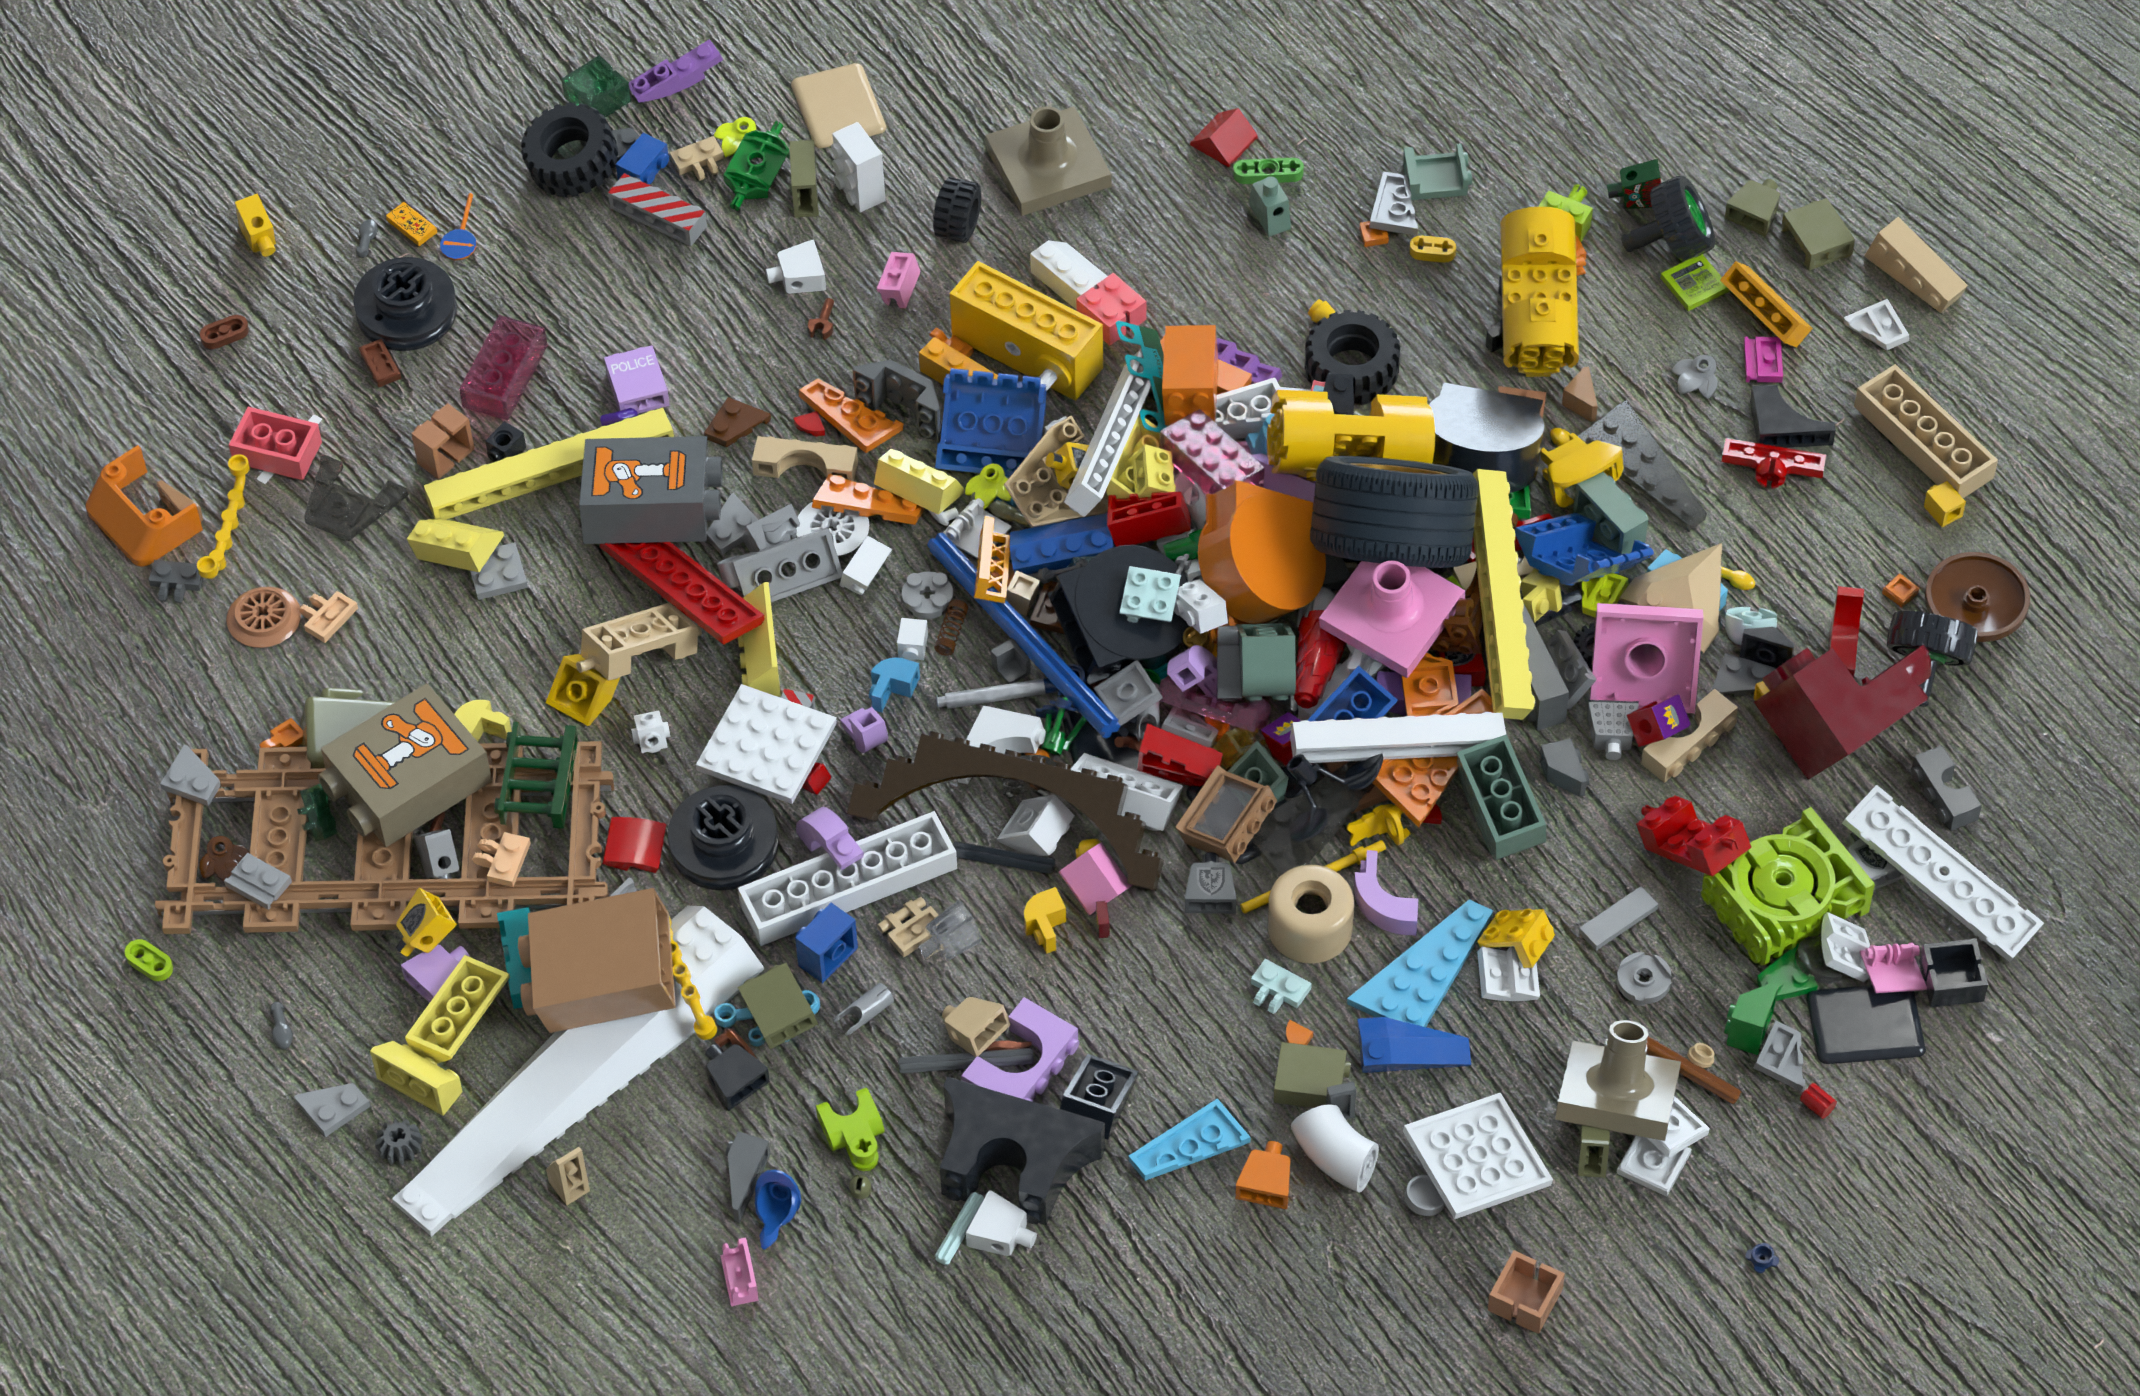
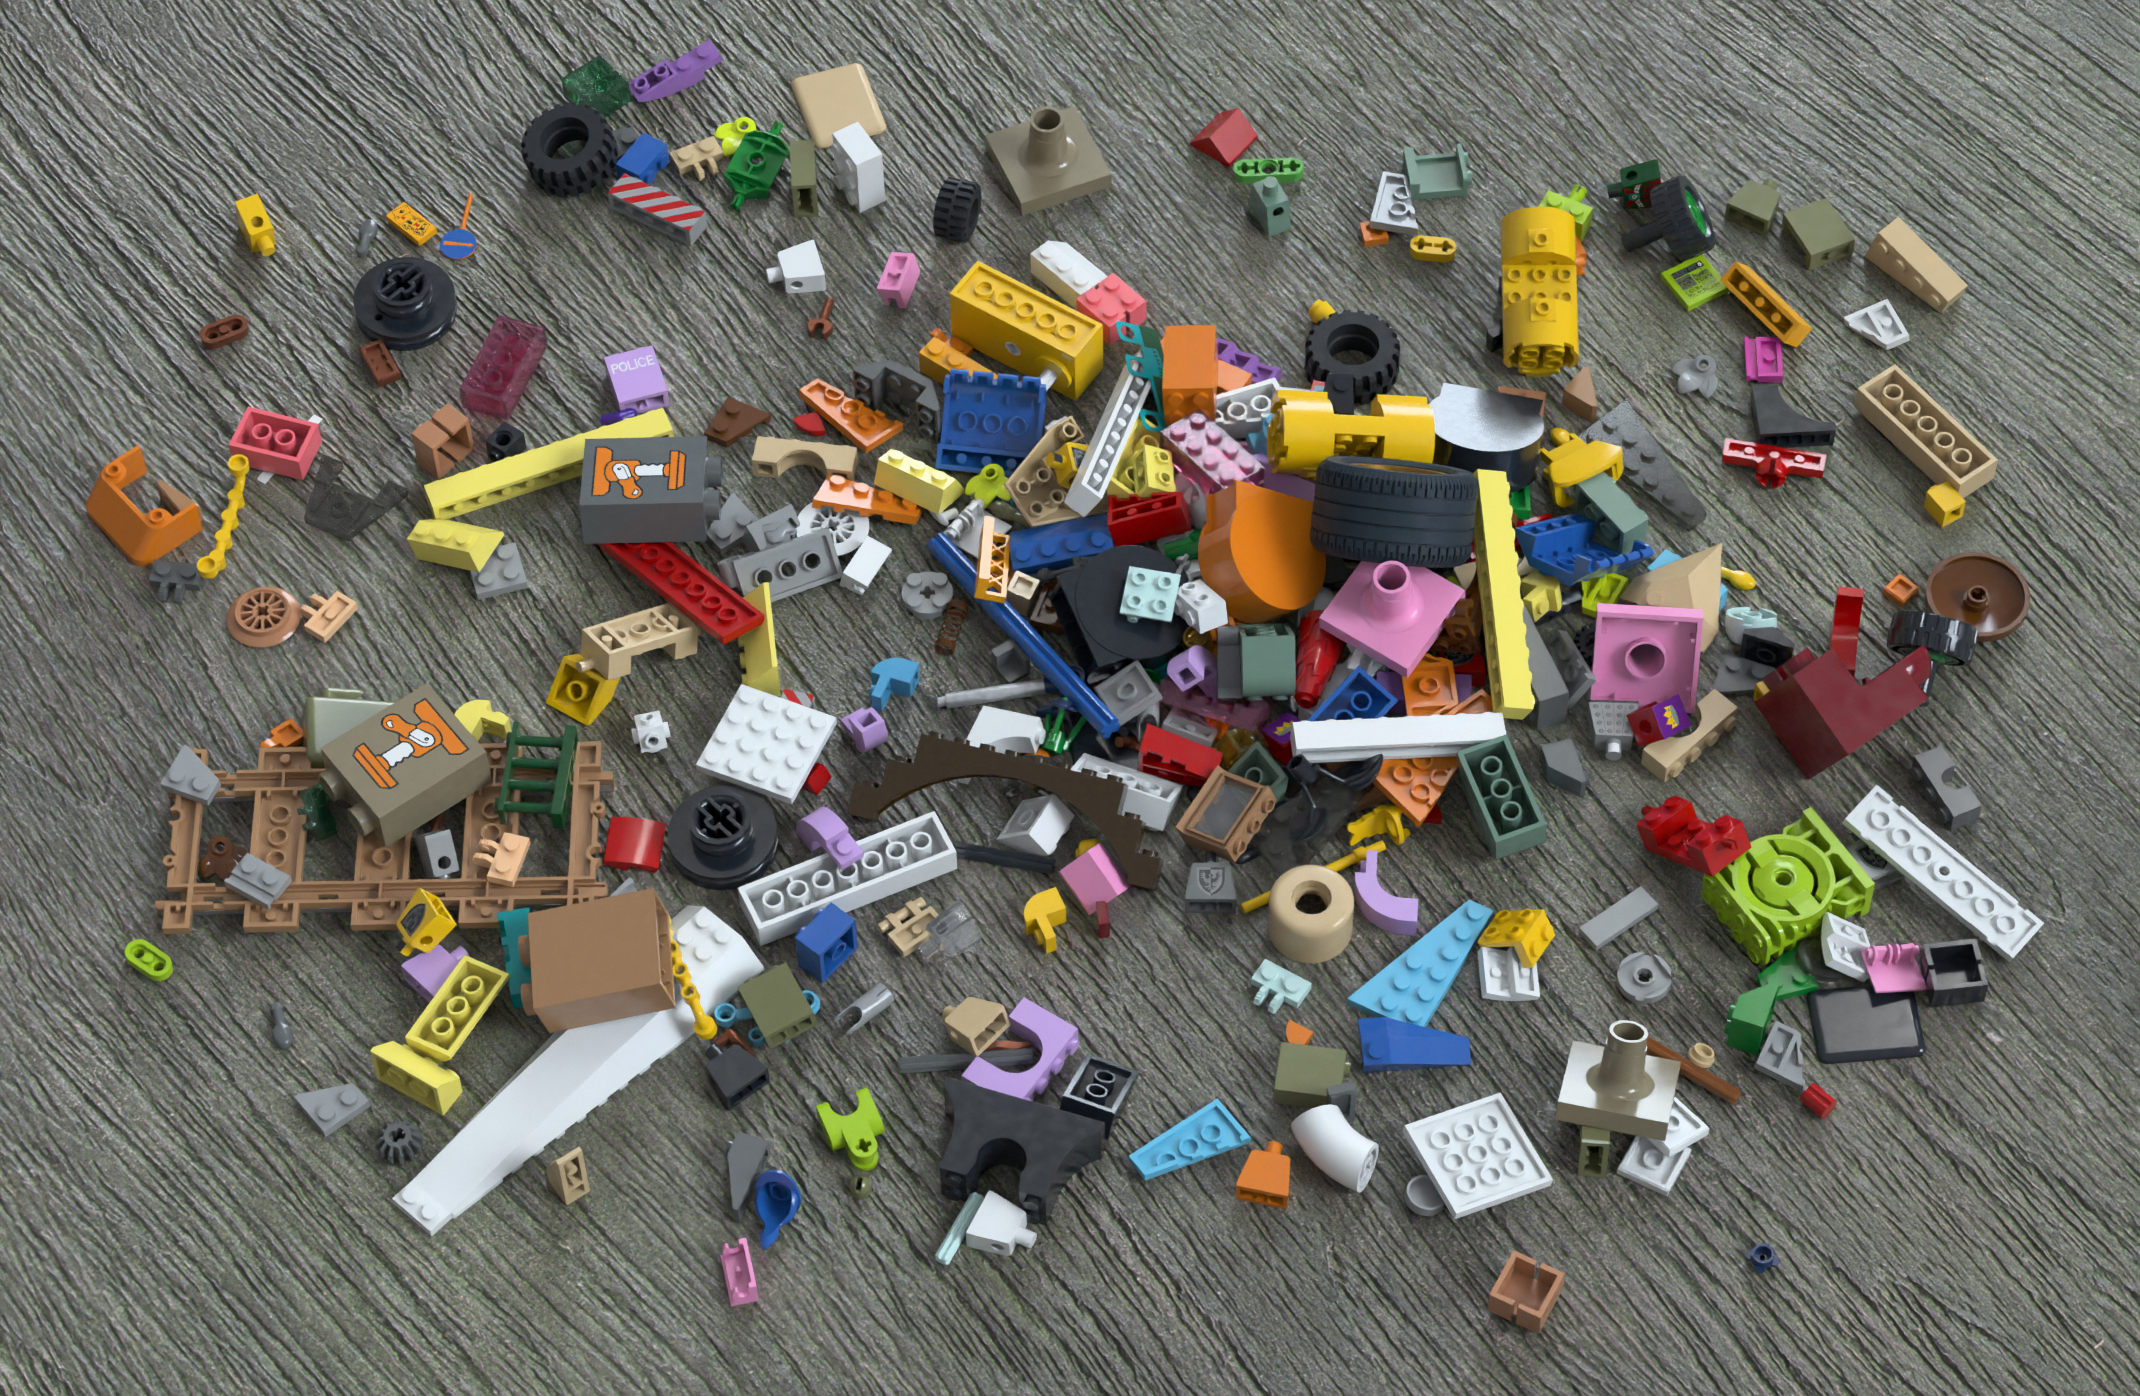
white brick [897,618,928,661] -> none

